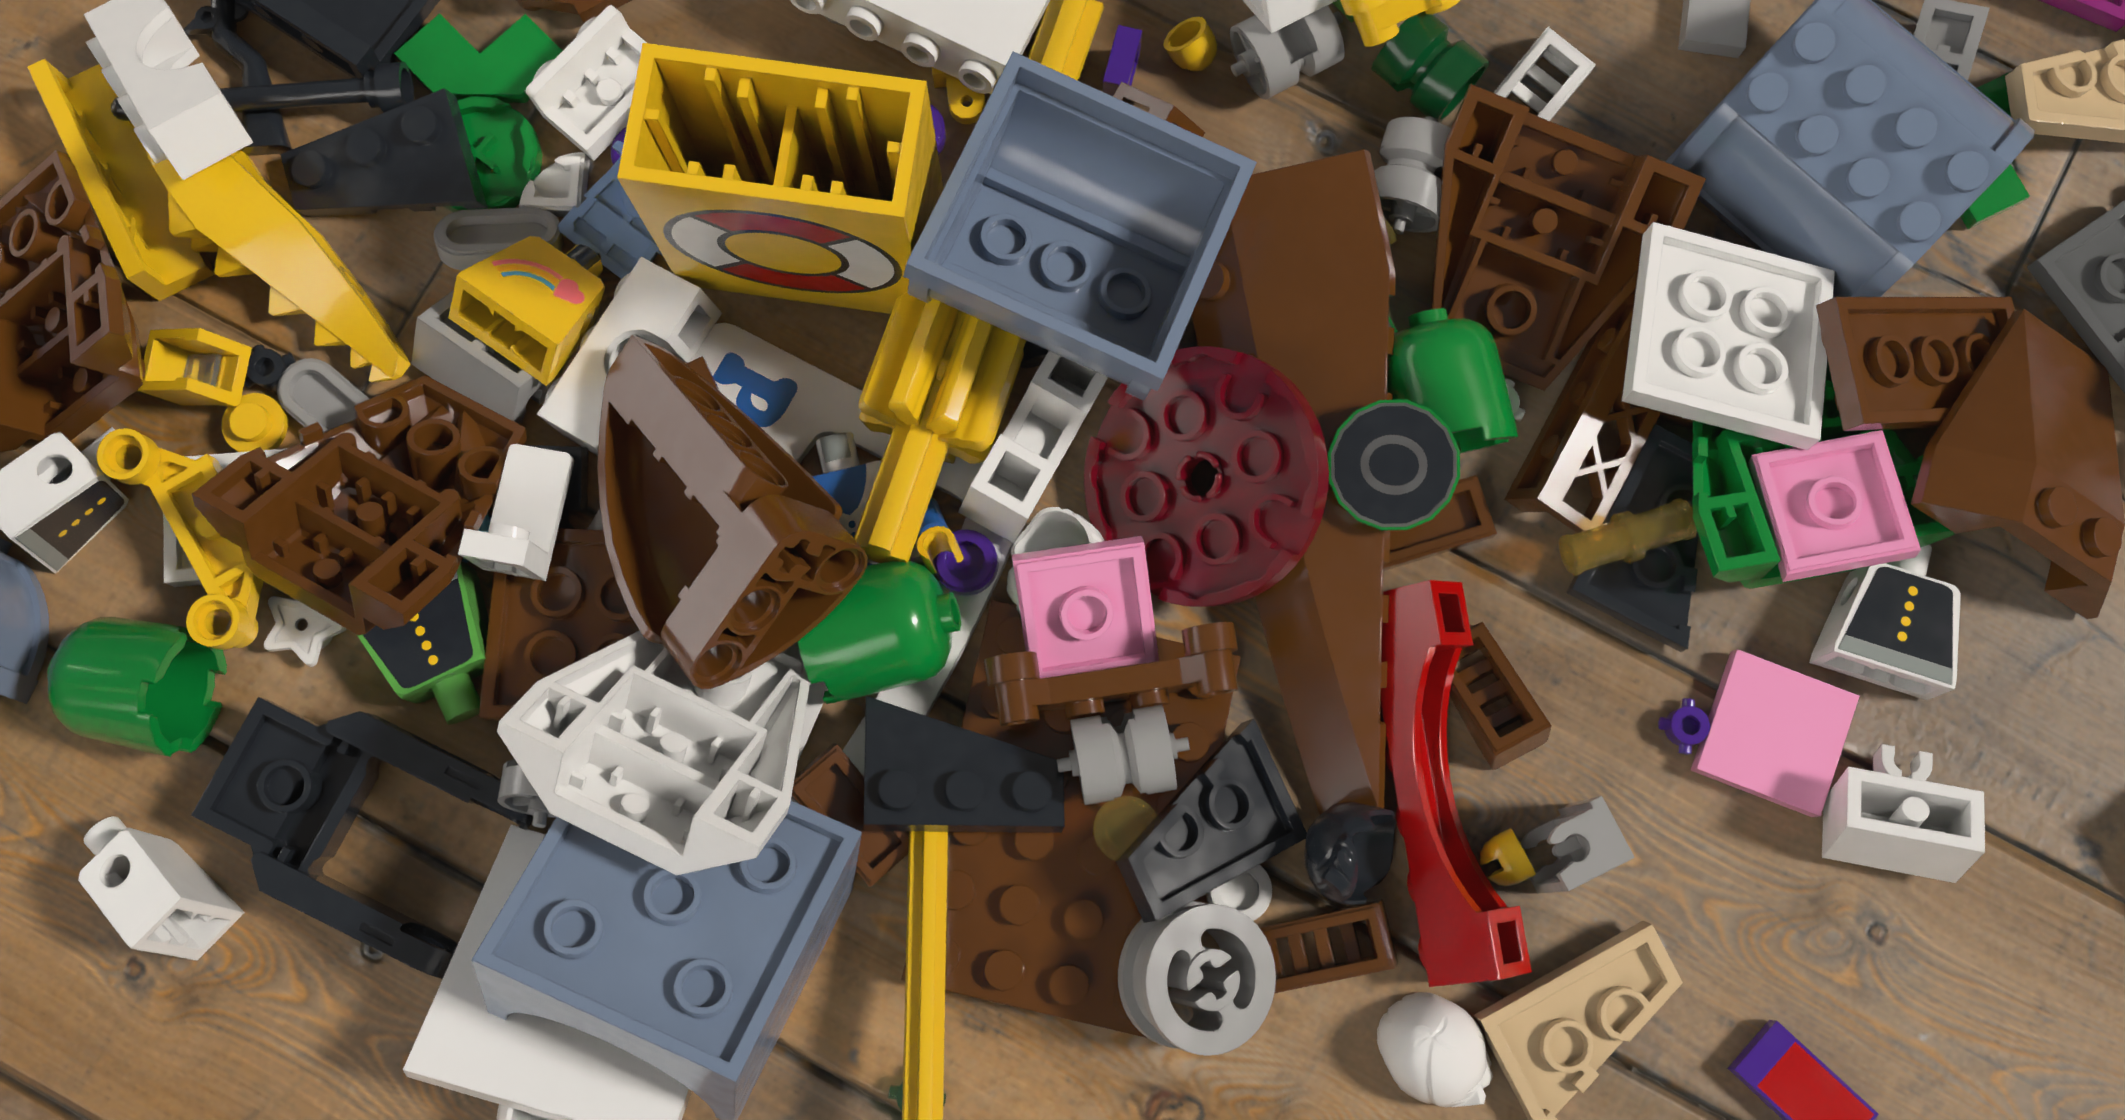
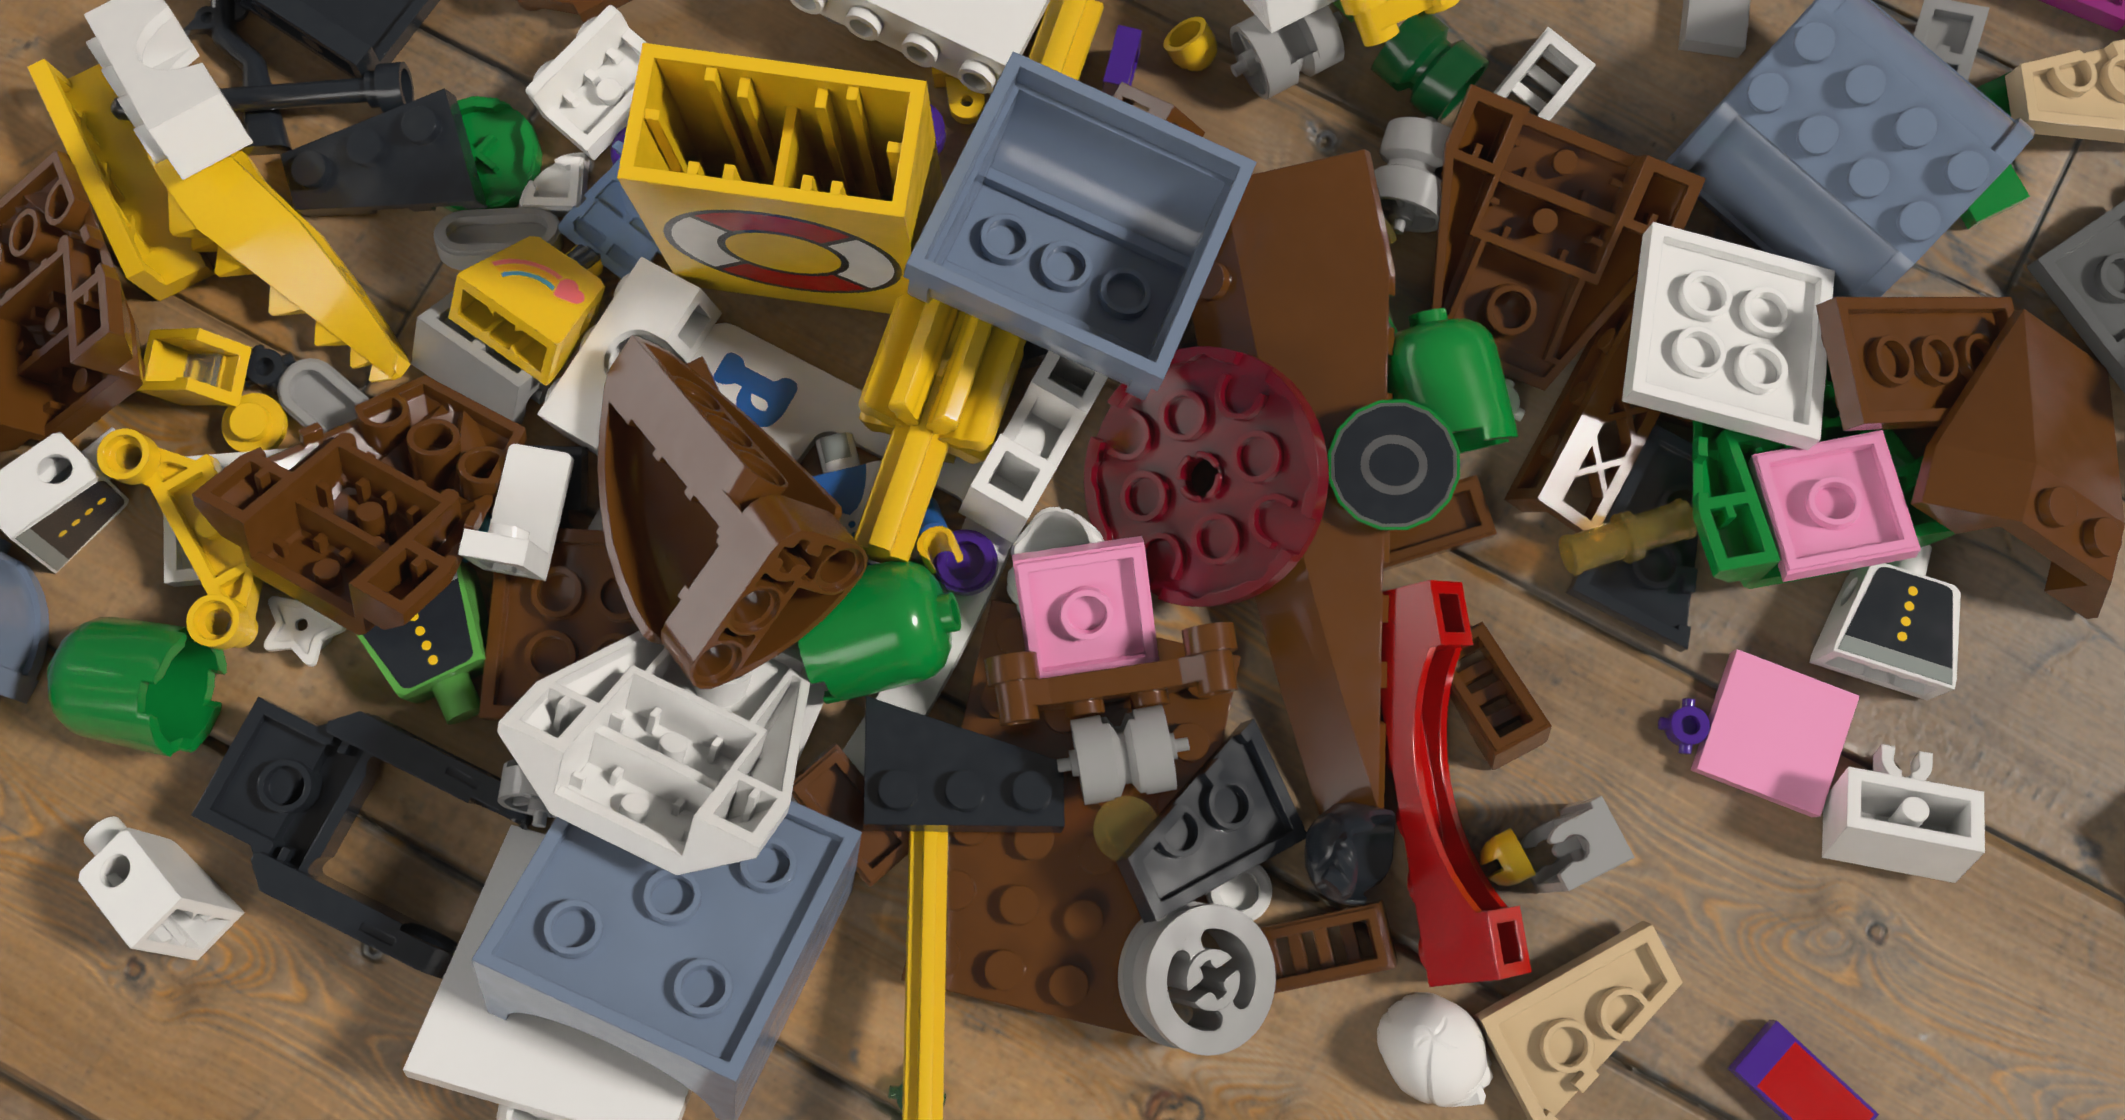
green tile [394,13,563,103] -> none

